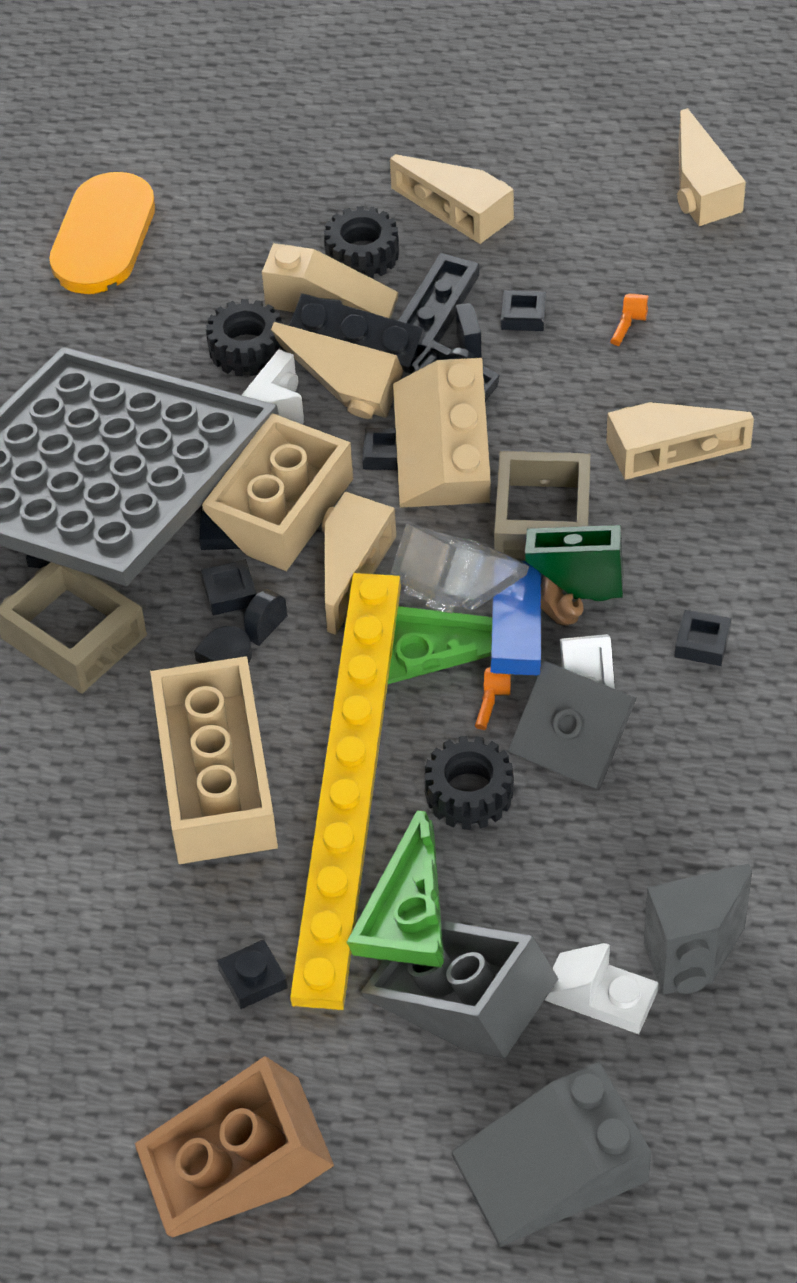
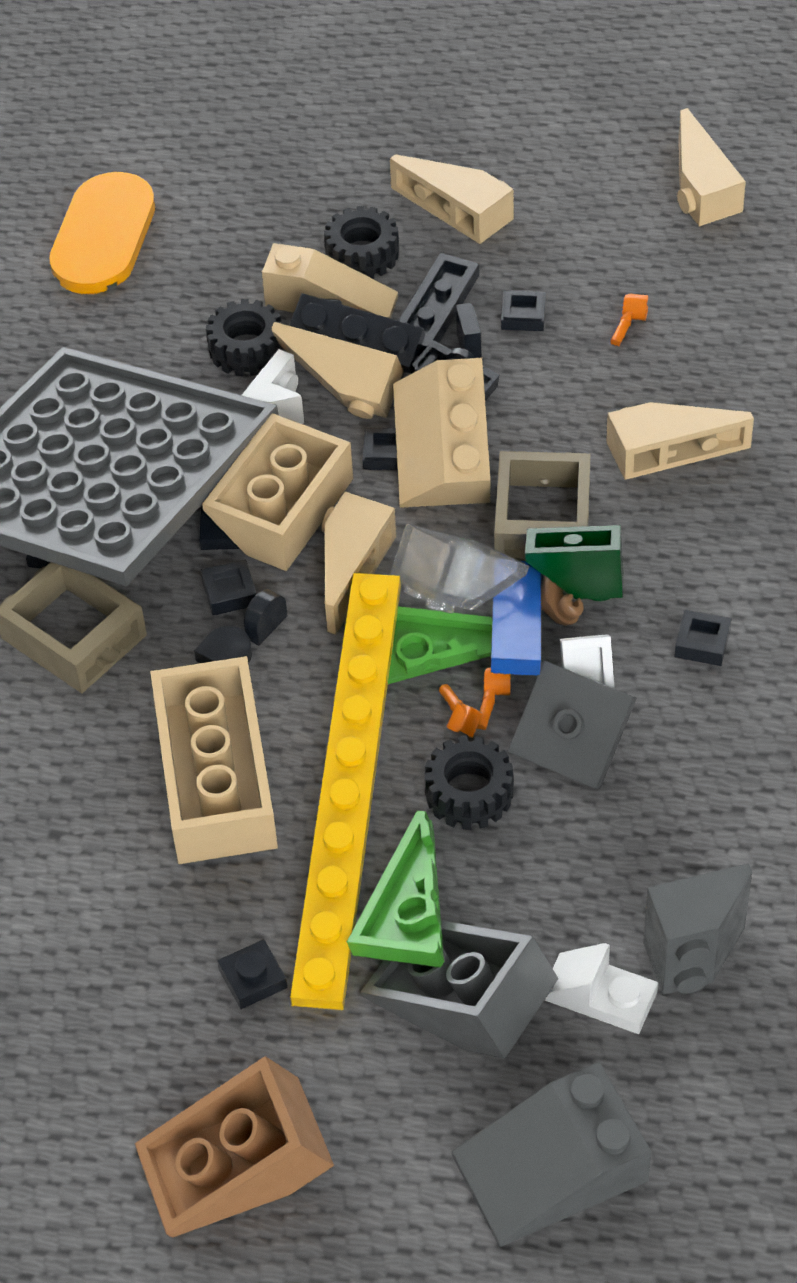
none -> orange hand [439,684,483,738]

